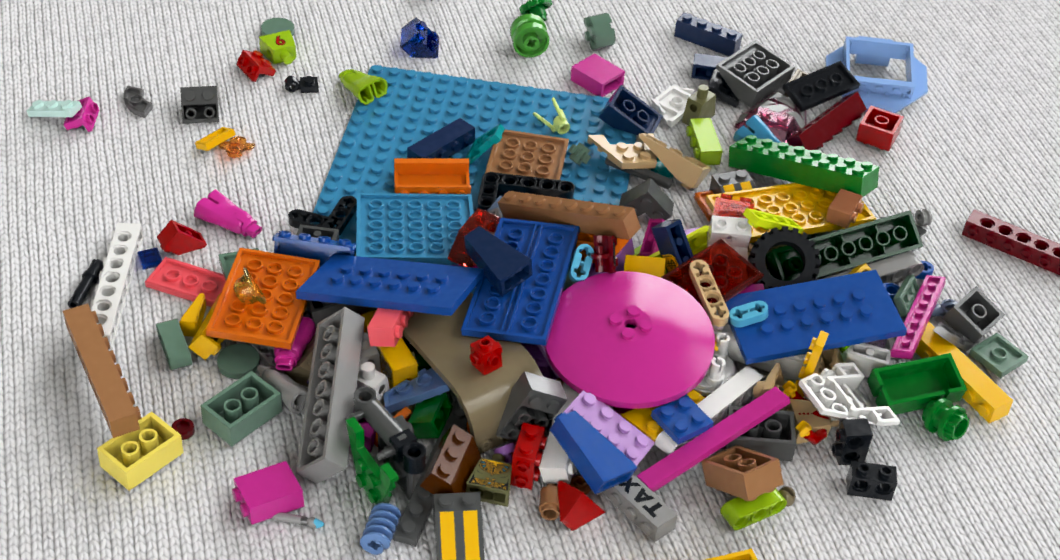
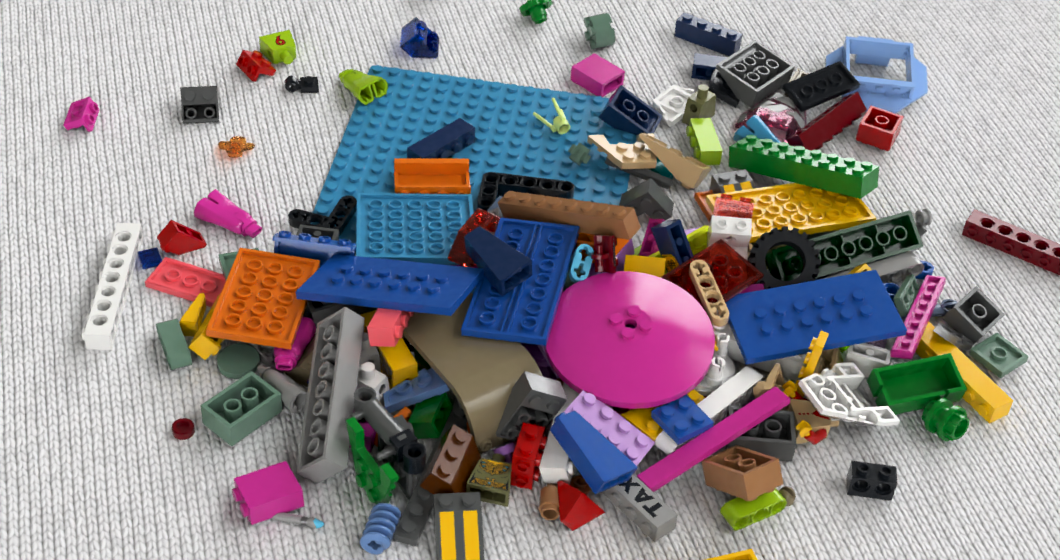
light aqua plate [26,100,82,117] -> none
medium nougat brick [63,304,142,438] -> none
black pin [67,259,103,308] -> none
light yellow brick [97,412,183,491] -> none
flat silver tile [124,86,153,118] -> none
yellow tile [195,127,236,151] -> none
clear yellow hat [233,267,267,305] -> none
sand green tile [261,17,295,36] -> none
teal wing [466,124,505,165] -> none
red brick [470,335,503,376] -> none
medium nougat plate [485,130,569,180] -> none
bright green wheel [510,14,550,58] -> none
medium azure beam [729,301,769,328] -> none
neon yellow plate [743,208,804,234] -> none
nougat brick [826,189,864,229] -> none
black brick [832,419,873,465] -> none

